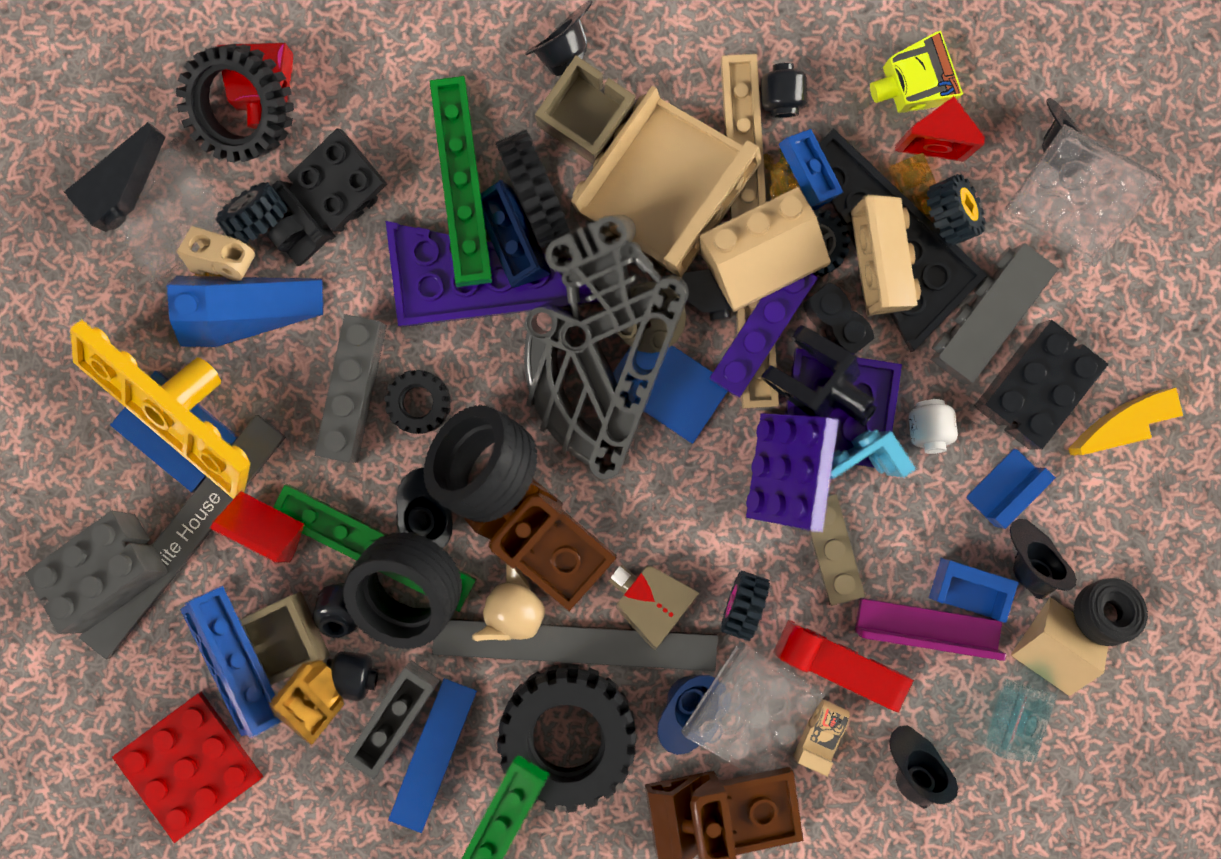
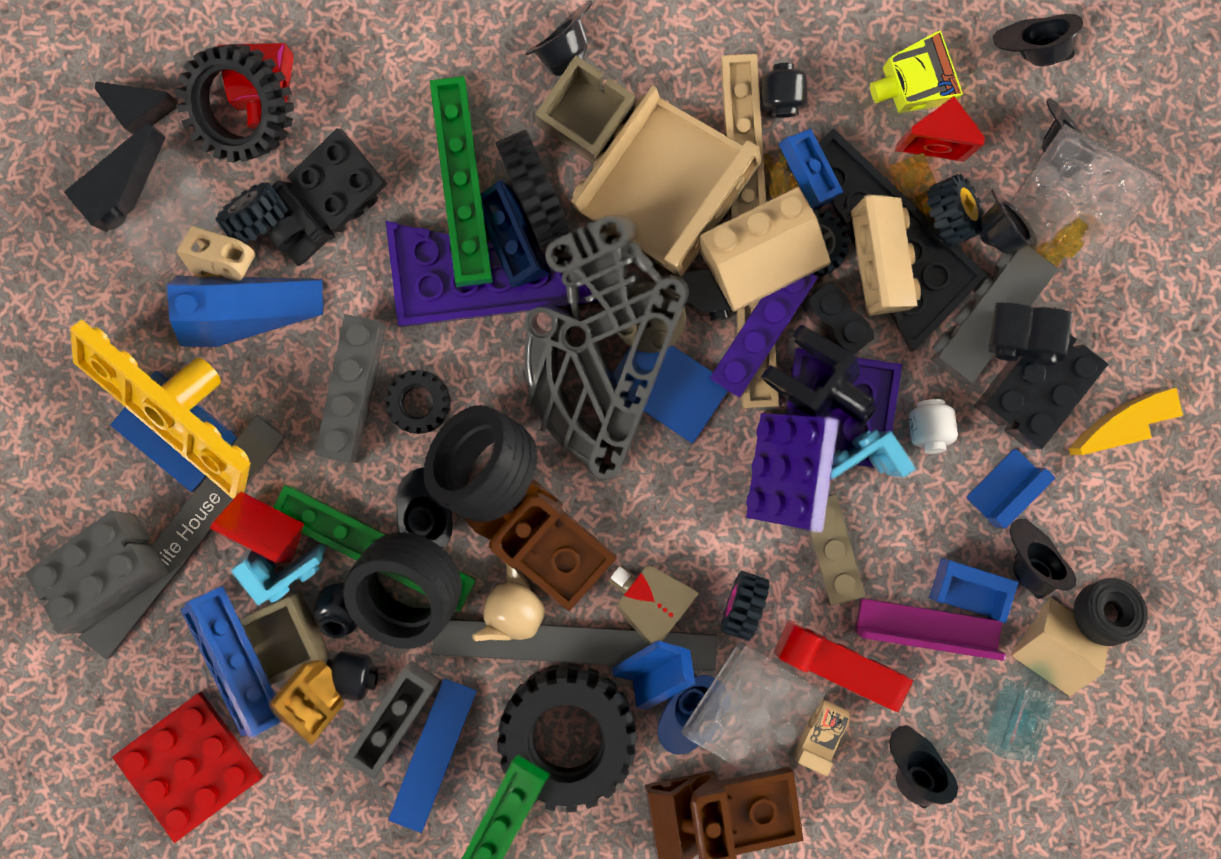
none -> black slope [95,81,178,134]
none -> medium azure bracket [231,543,327,606]
none -> blue panel [612,641,695,710]
none -> black piece [980,189,1038,254]
none -> black brick [988,302,1073,366]
none -> black piece [993,14,1083,67]
none -> clear yellow plate [1036,218,1089,268]

